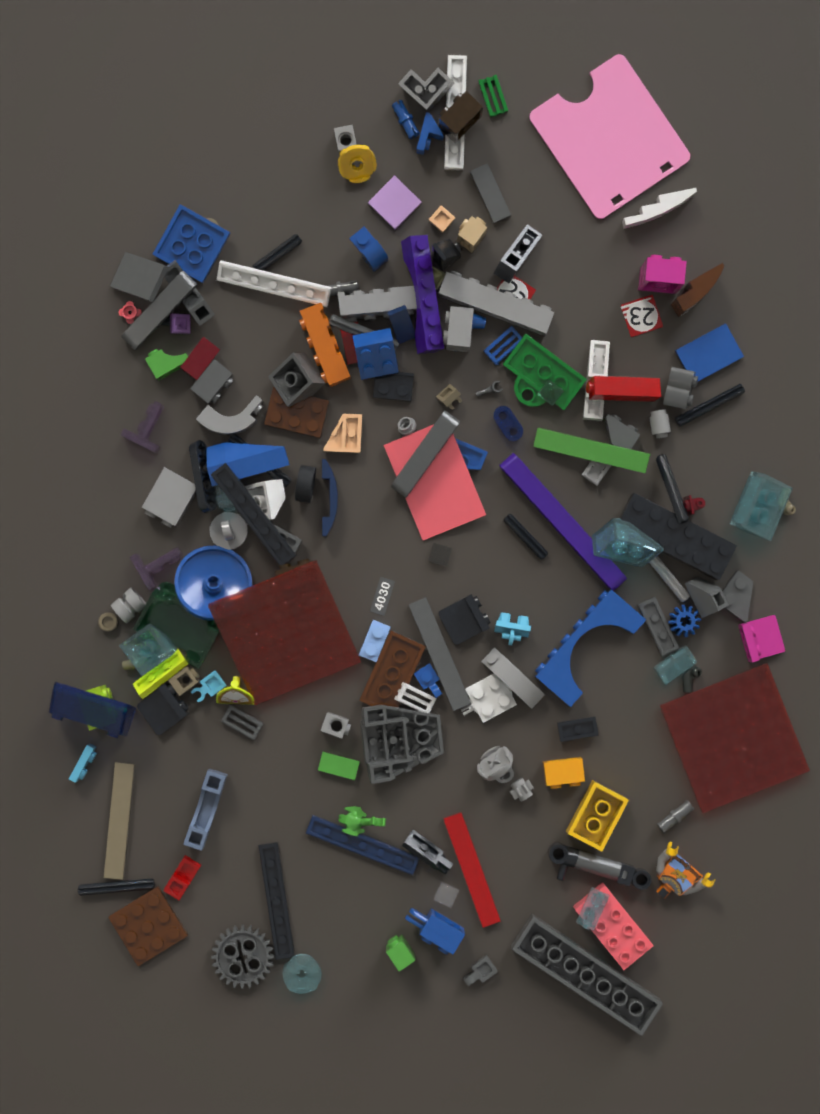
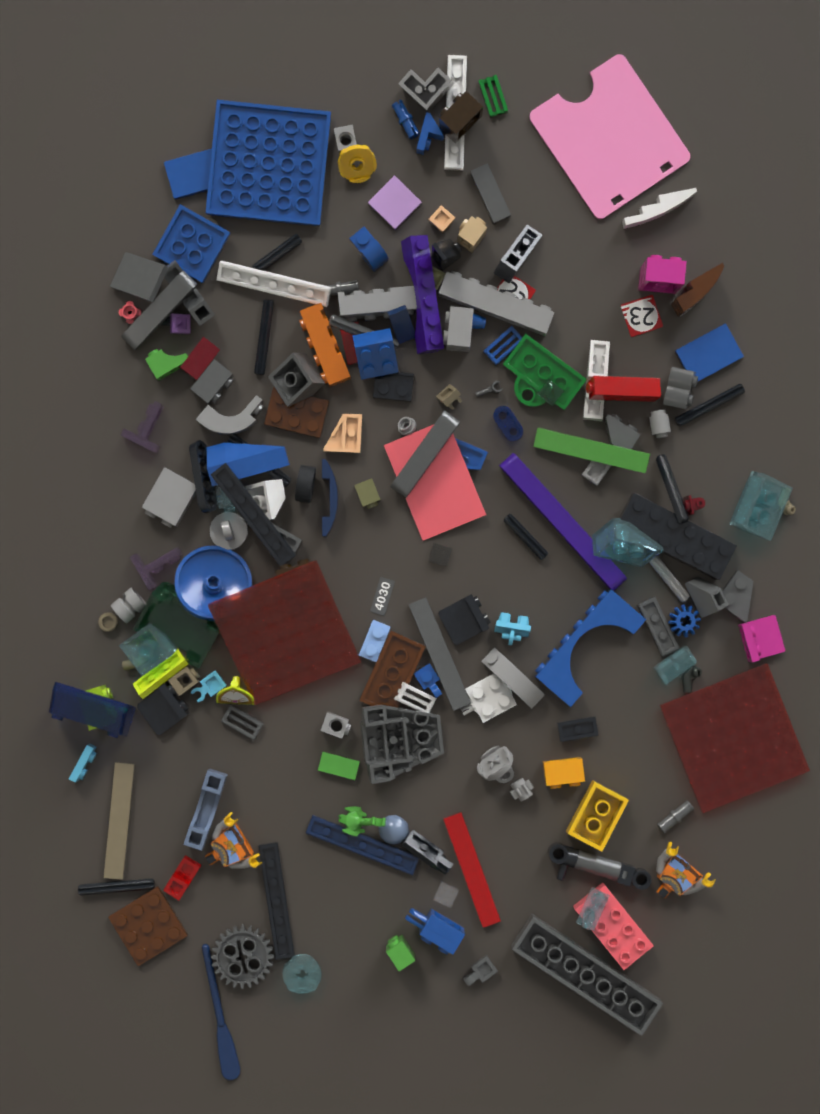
none -> blue tile [164,148,212,200]
none -> dark blue piece [202,944,240,1080]
none -> blue plate [205,100,331,226]
none -> torso [205,812,263,869]
none -> black axle [254,300,274,375]
none -> olive brick [354,478,381,509]
none -> sand blue hair [379,815,409,845]

